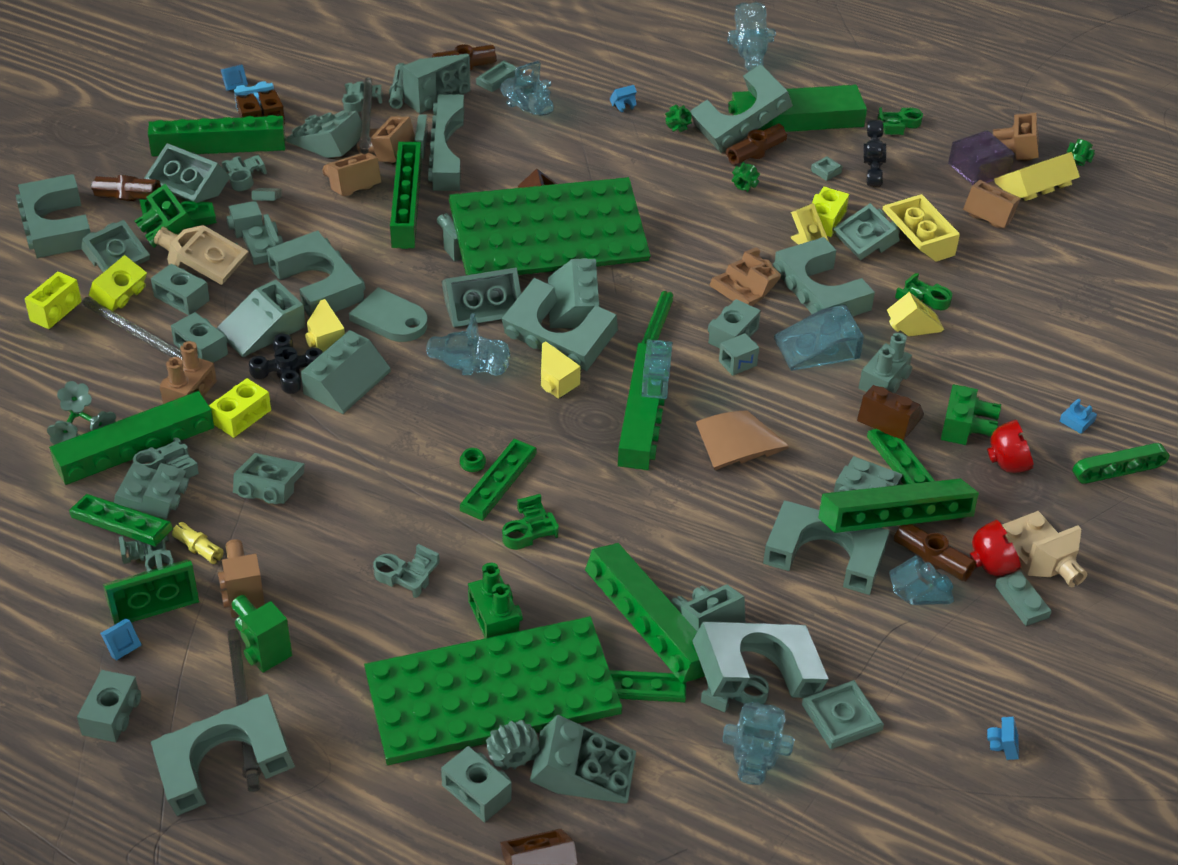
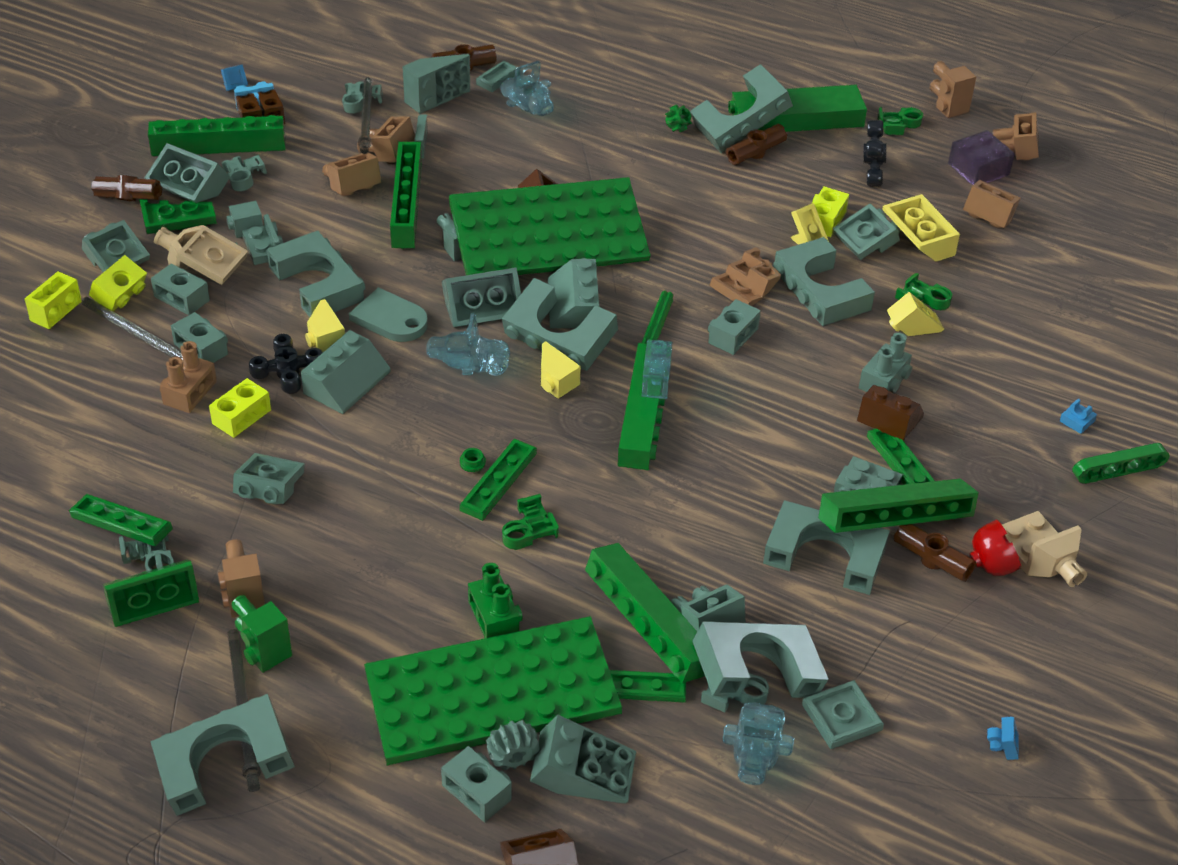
sand green arch [15,174,91,258] -> none
sand green plant [47,381,116,444] -> none
green brick [49,391,214,485] -> none
sand green brick [77,670,141,742] -> none
dark azure tile [100,619,142,660] -> none
sand green plate [114,463,189,520] -> none
sand green piece [133,438,199,478] -> none
green brick [134,184,197,248] -> none
light yellow pin [172,522,224,564] -> none
sand green slope [216,280,306,357] -> none
sand green tile [252,188,282,201] -> none
sand green slope [286,110,368,158] -> none
sand green piece [373,544,440,598] -> none
sand green pin [389,63,406,109] -> none
sand green arch [428,94,464,191] -> none
dark azure tile [610,85,637,112] -> none
medium nougat slope [696,411,789,471] -> none
sand green brick [719,333,759,376] -> none
clear light blue piece [727,2,776,71] -> none
green gear [731,162,760,192] -> none
clear light blue slope [774,305,864,371] -> none
sand green tile [811,156,843,181] -> none
clear light blue slope [889,555,954,605] -> none
green brick [941,384,1002,445] -> none
red cylinder [987,419,1034,473] -> none
light yellow slope [994,152,1080,201] -> none
sand green plate [995,571,1051,626] -> none
green gear [1066,139,1095,166] -> none
none -> medium nougat brick [930,61,976,118]

